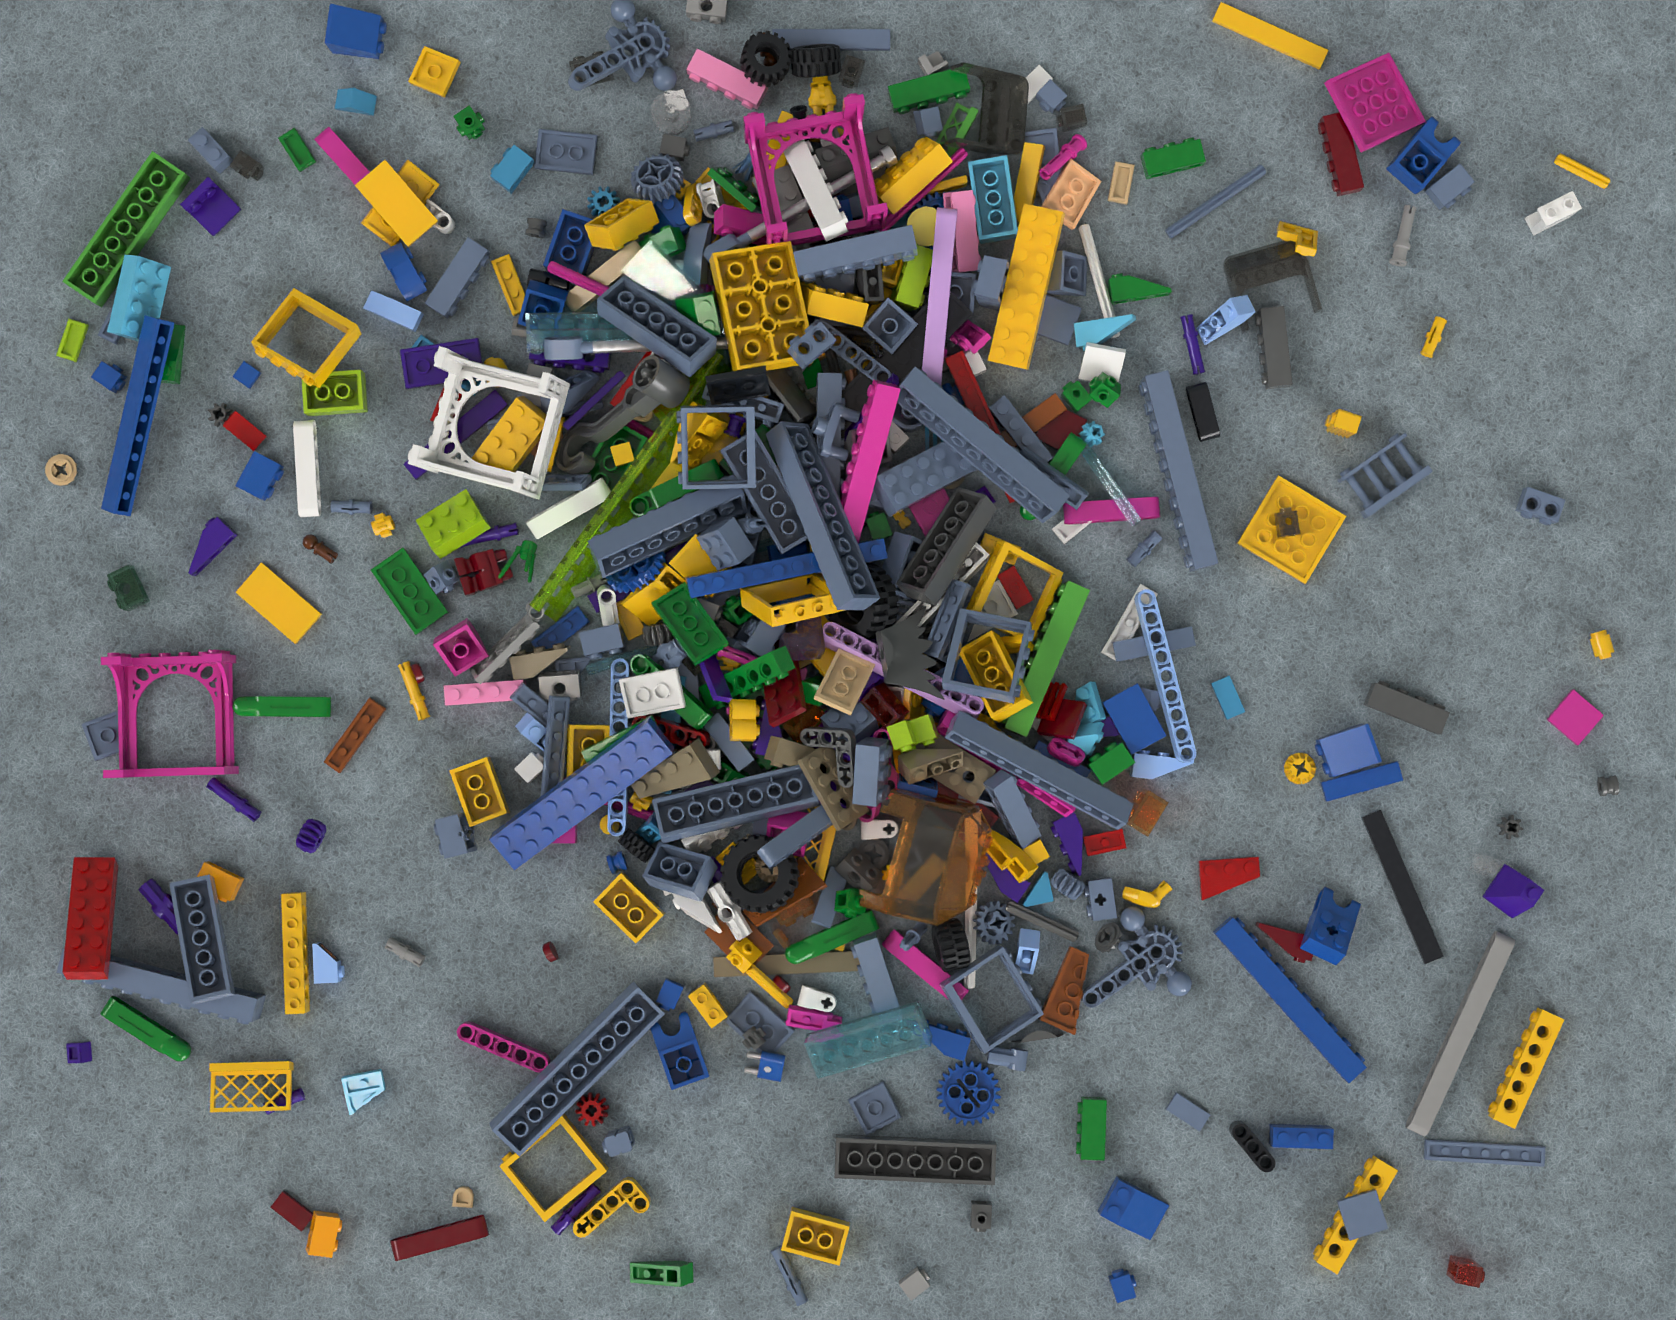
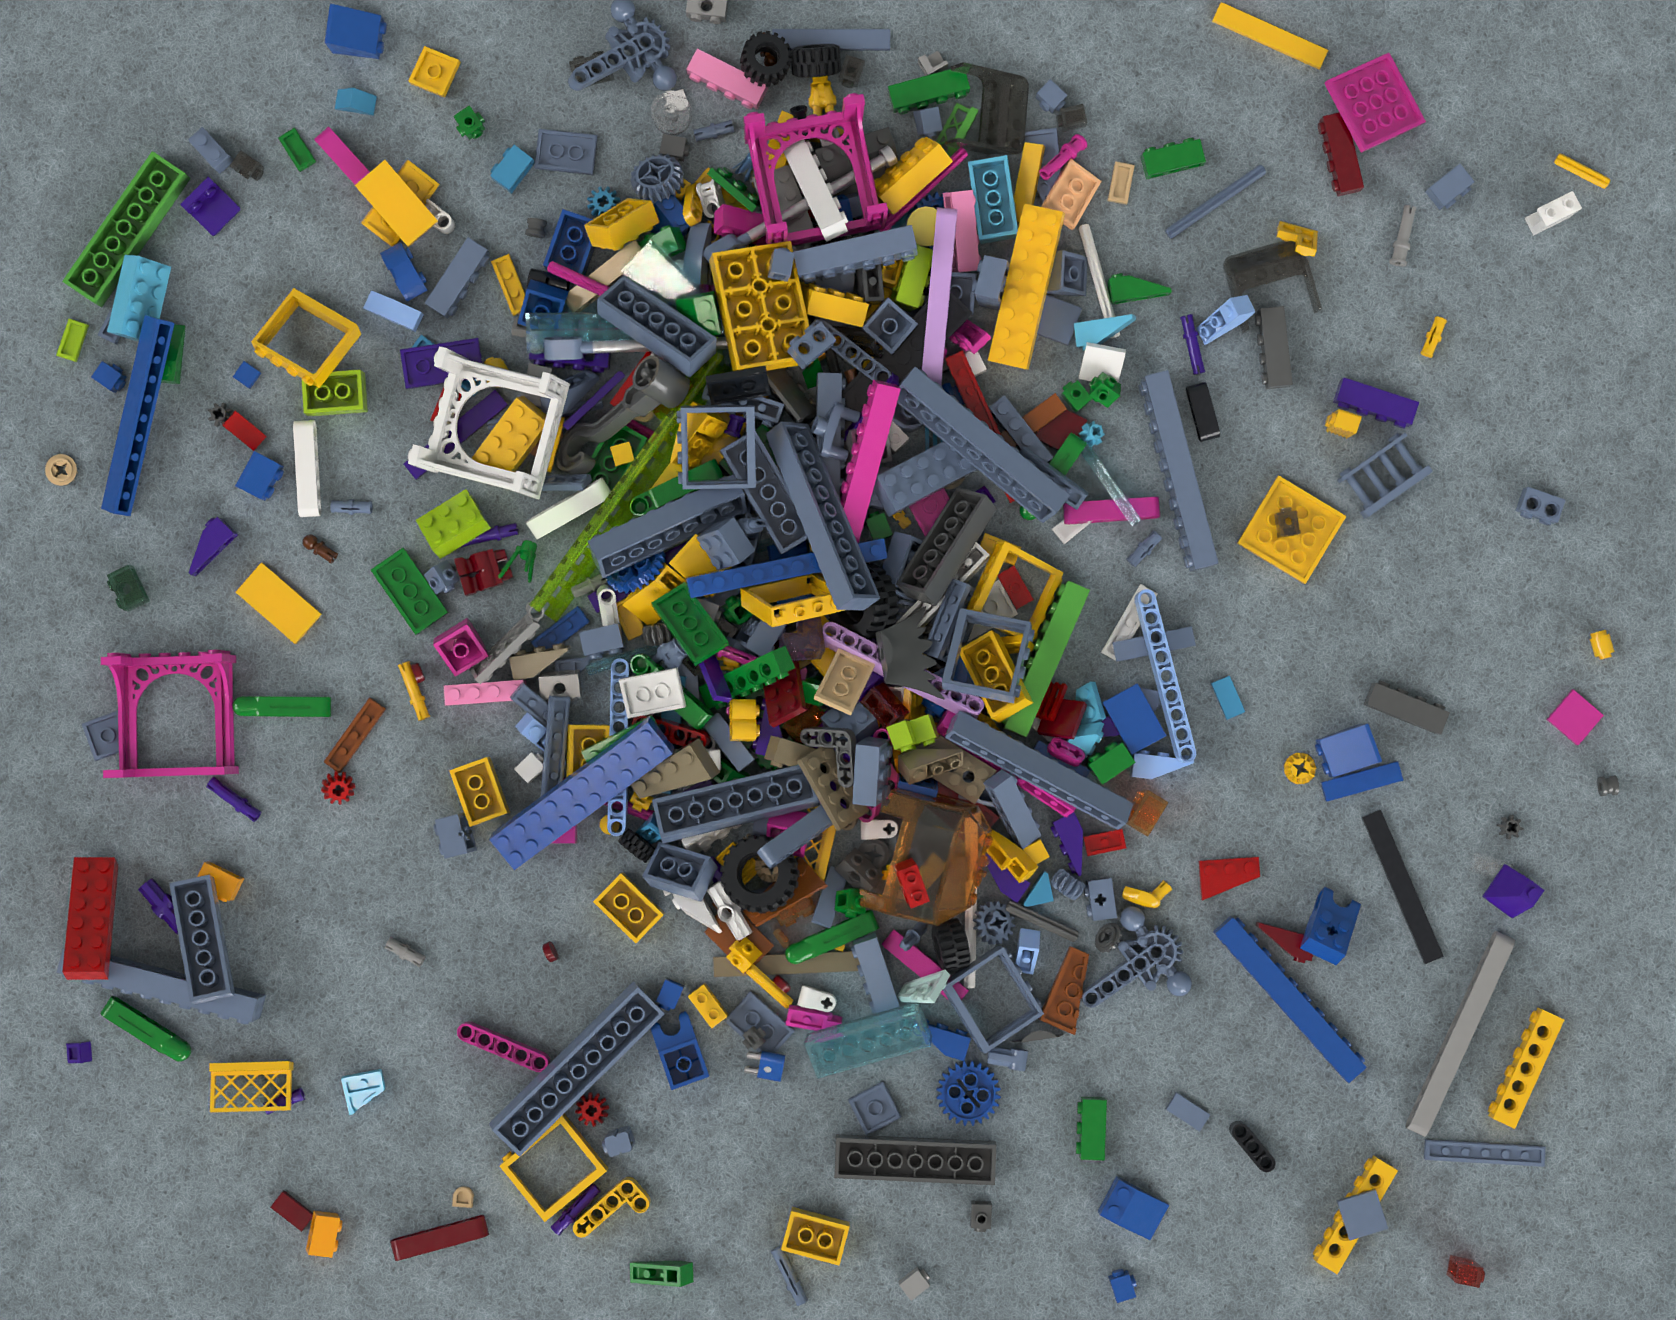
yellow brick [281,892,310,1014] -> none
dark purple gear [296,819,326,853] -> none
light blue slope [312,942,345,984] -> none
yellow gear [371,512,395,538] -> none
blue wheel [606,851,628,875] -> none
yellow tile [923,175,968,198] -> none
white tile [1011,65,1053,107] -> none
blue brick [1269,1124,1334,1149] -> none
blue brick [1386,116,1461,194] -> none
none -> red gear [321,771,355,805]
none -> sand blue brick [768,248,795,282]
none -> red brick [893,858,930,909]
none -> light aqua wing [897,969,950,1003]
none -> dark purple brick [1333,378,1419,429]

